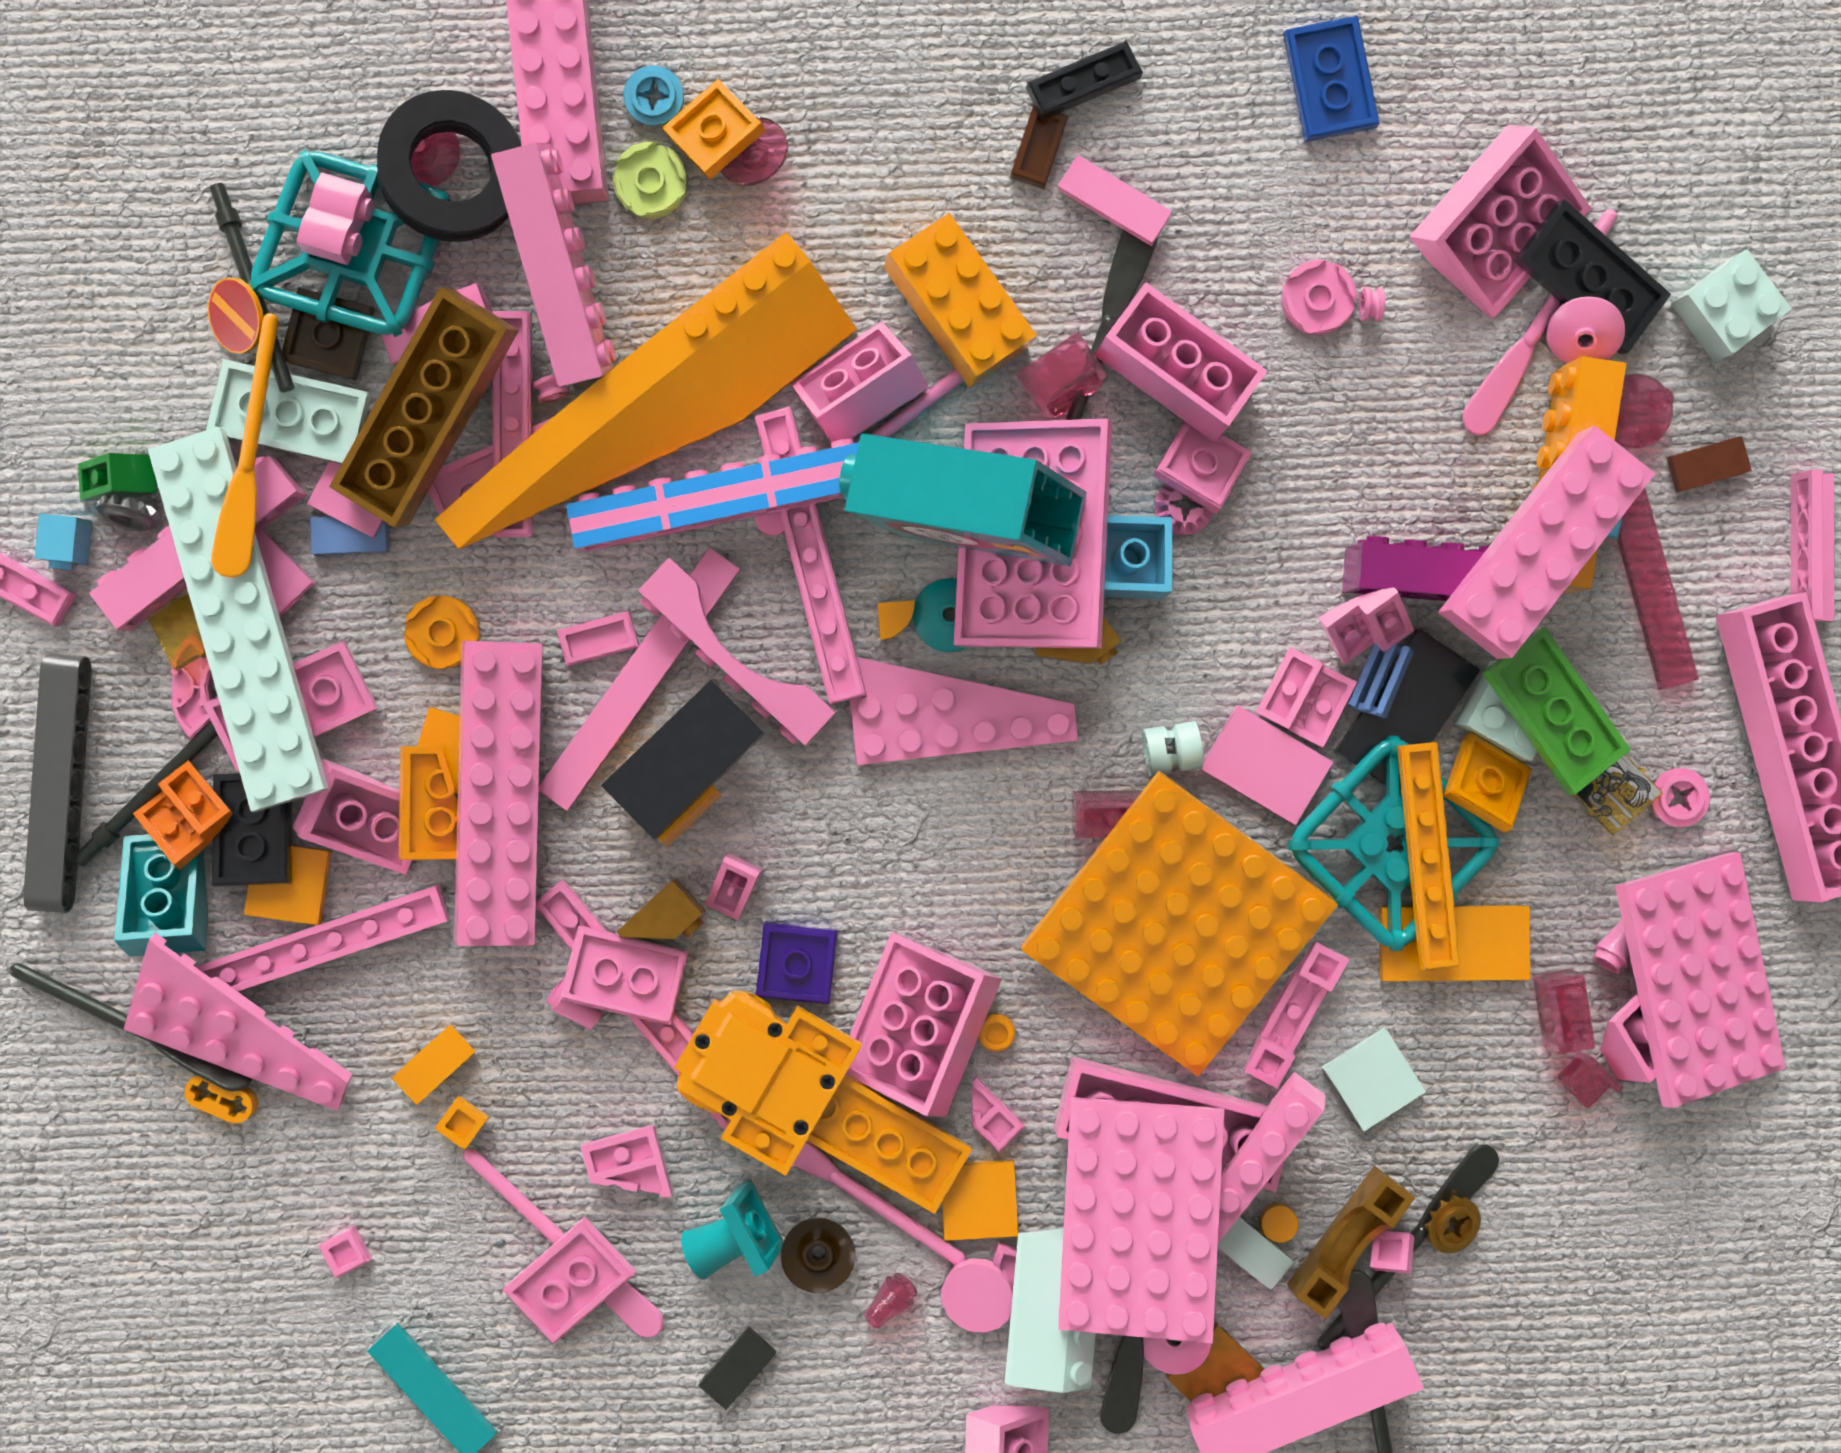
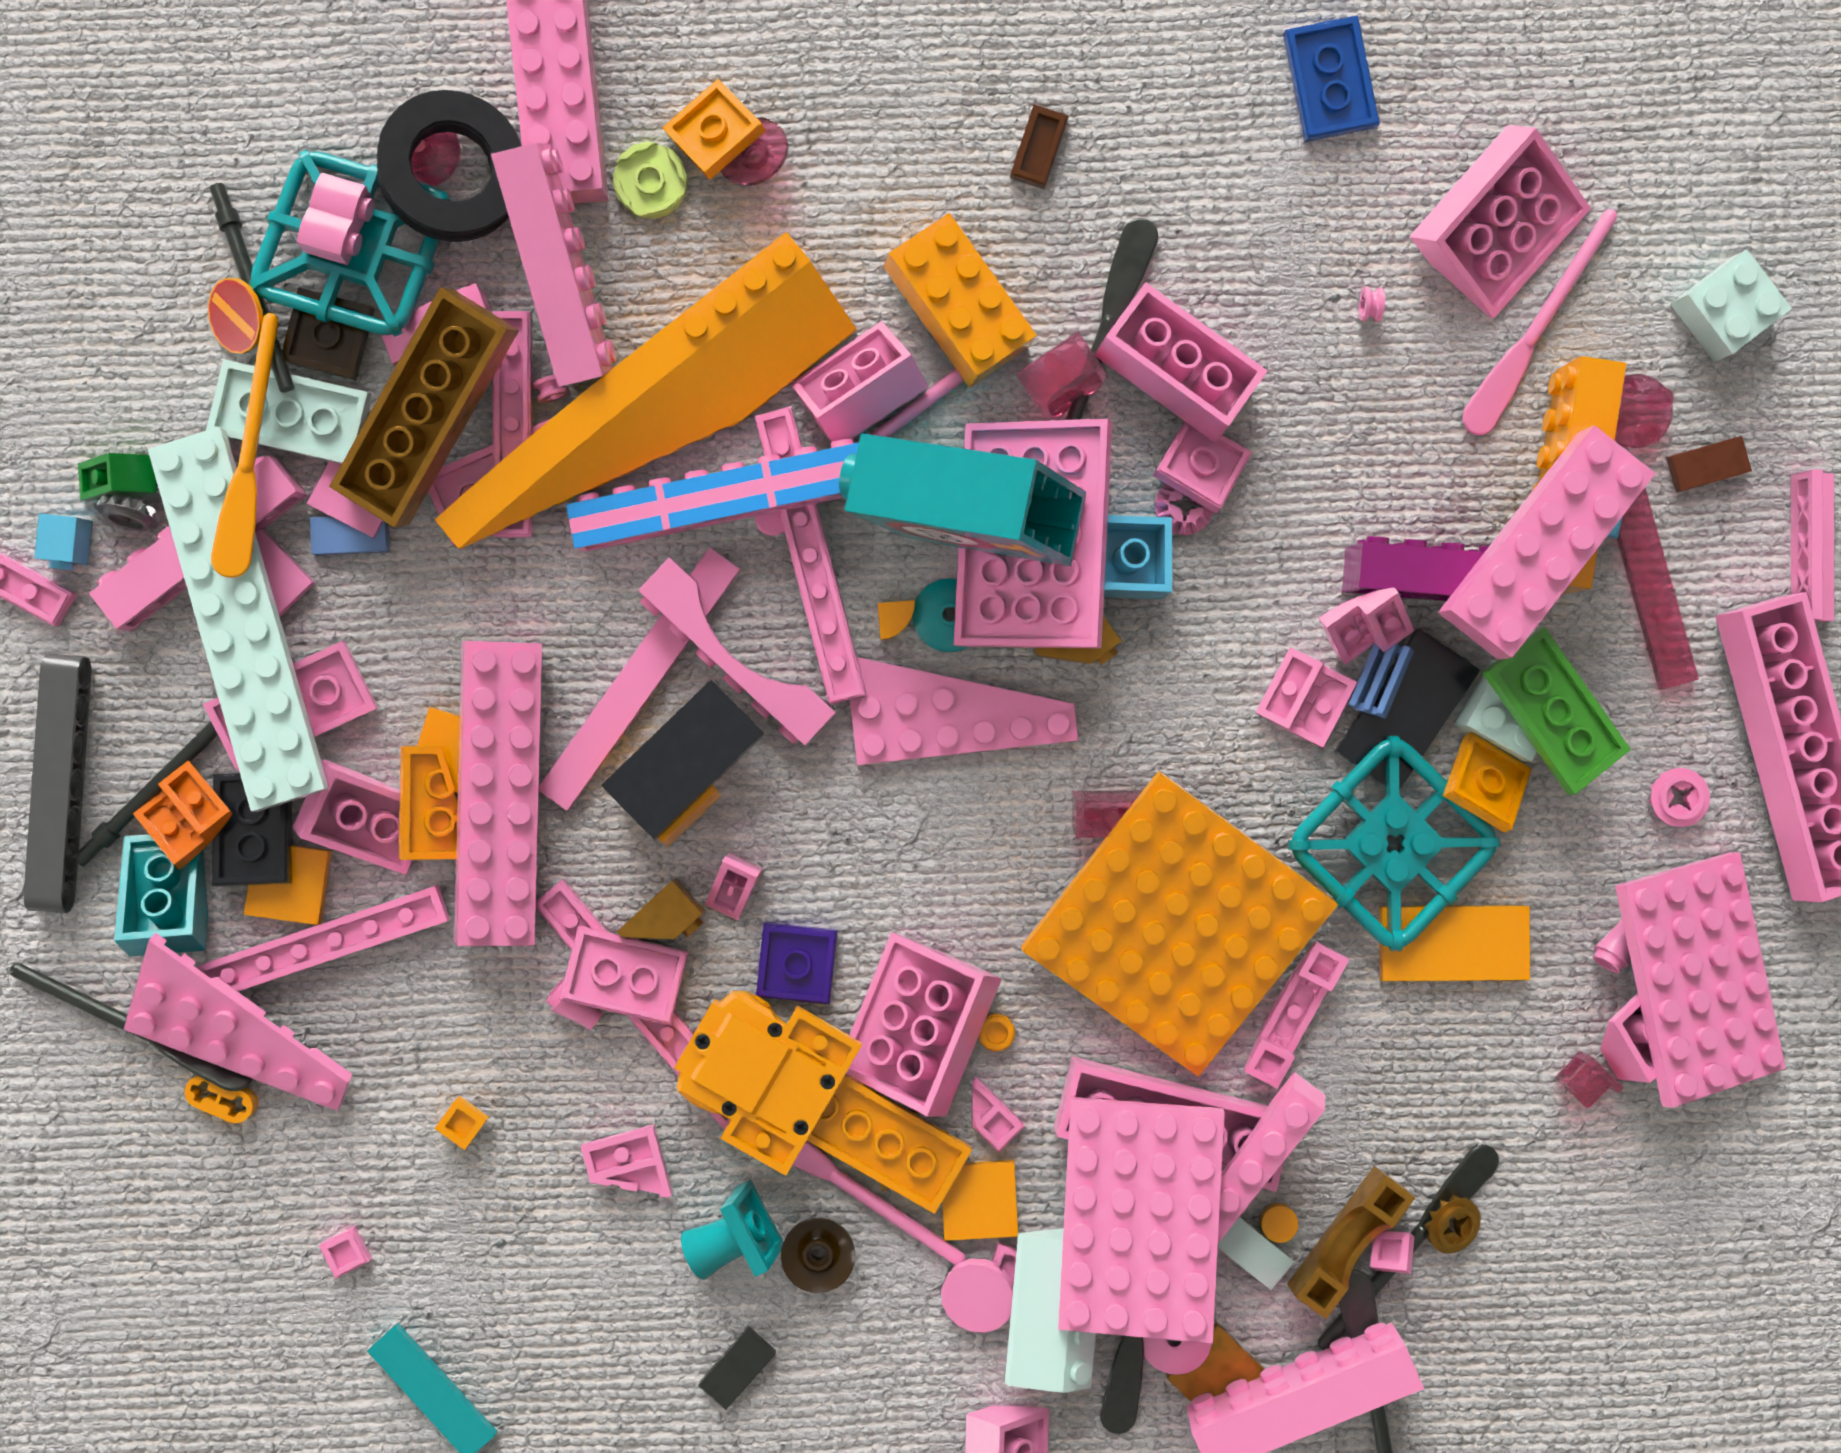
clear yellow piece [148,593,207,671] -> none
bright pink tile [171,634,214,739] -> none
light orange slope [391,1024,476,1106] -> none
light orange tile [404,595,481,669] -> none
bright pink piece [463,1148,664,1338] -> none
bright pink tile [503,1217,636,1344] -> none
bright pink tile [557,611,639,667] -> none
medium azure gear [624,65,684,128] -> none
clear pink cone [864,1273,917,1329] -> none
black tile [1026,41,1143,120] -> none
bright pink tile [1058,155,1172,247] -> none
light aqua wheel [1142,721,1203,776] -> none
bright pink tile [1200,705,1333,825] -> none
bright pink tile [1281,259,1357,336] -> none
light aqua tile [1322,1028,1426,1132] -> none
light orange tile [1397,742,1460,971] -> none
black plate [1514,199,1671,355] -> none
clear pink brick [1532,968,1595,1054] -> none
bright pink dish [1547,296,1625,363] -> none
piece [1573,755,1663,836] -> none

